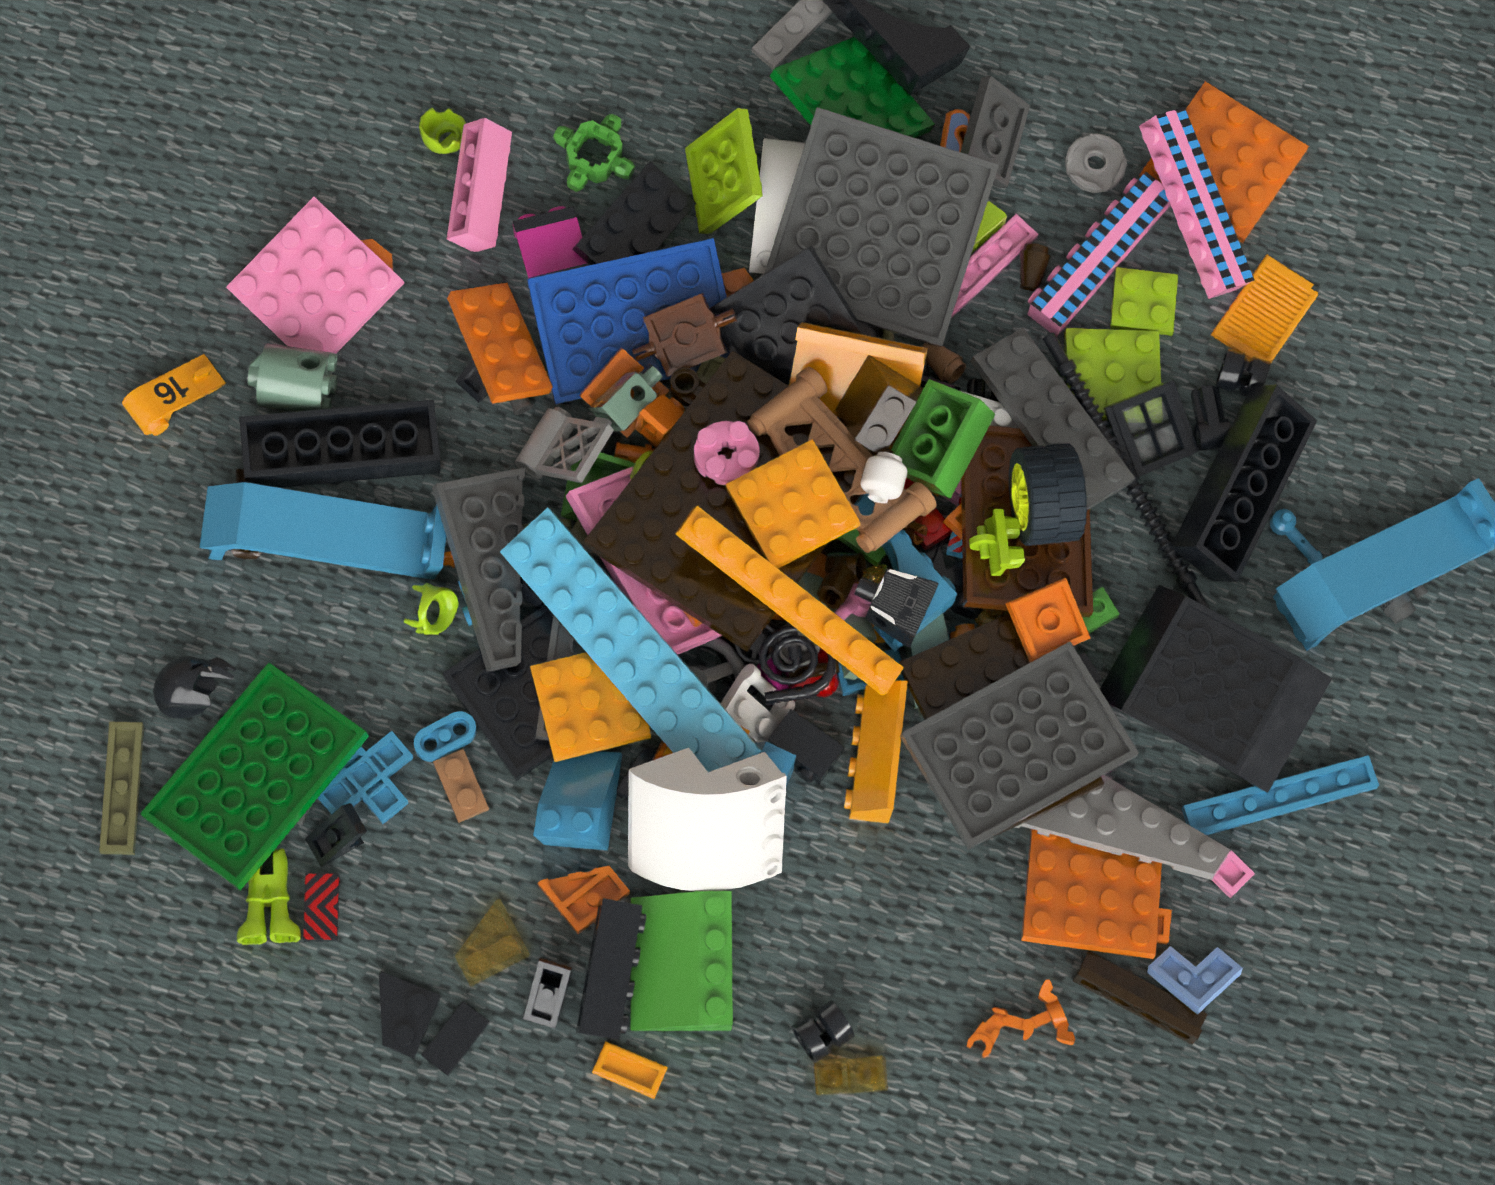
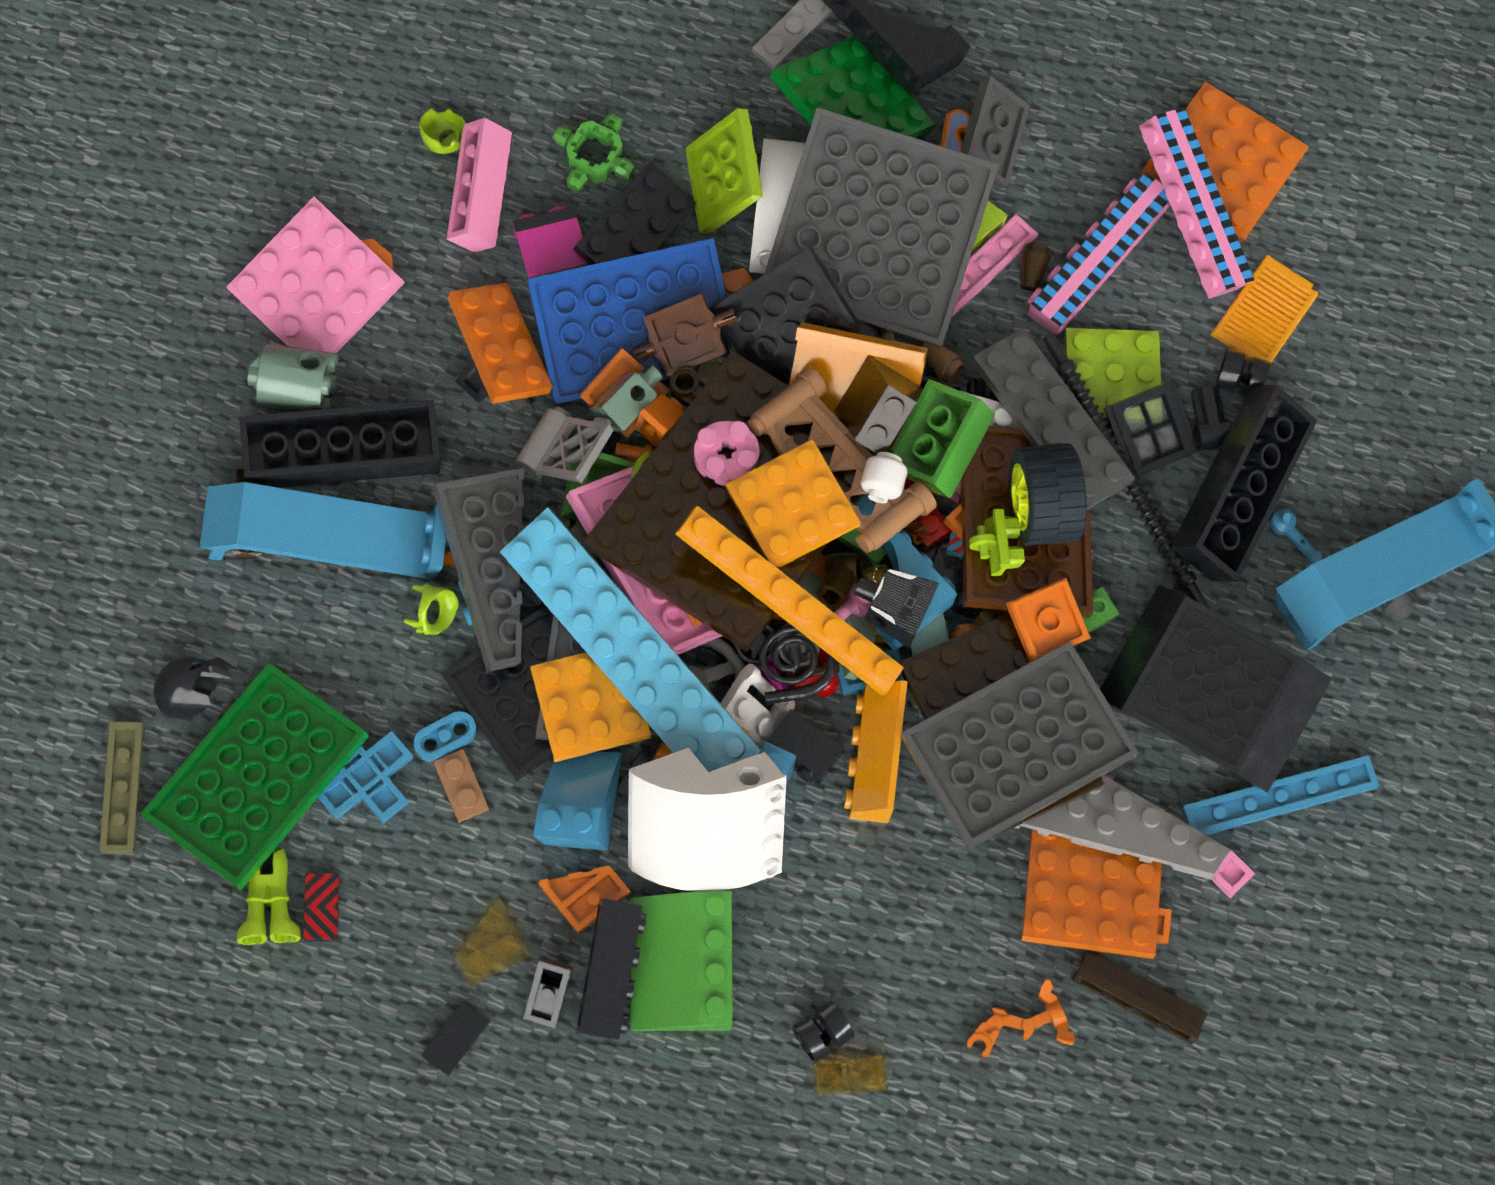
light orange door [122,354,226,436] -> none
black slope [305,803,367,867] -> none
black wing [379,971,441,1059] -> none
light orange tile [592,1041,668,1099] -> none
light grey tile [1065,133,1127,193] -> none
lime plate [1110,267,1178,336] -> none
light blue plate [1147,946,1243,1015] -> none

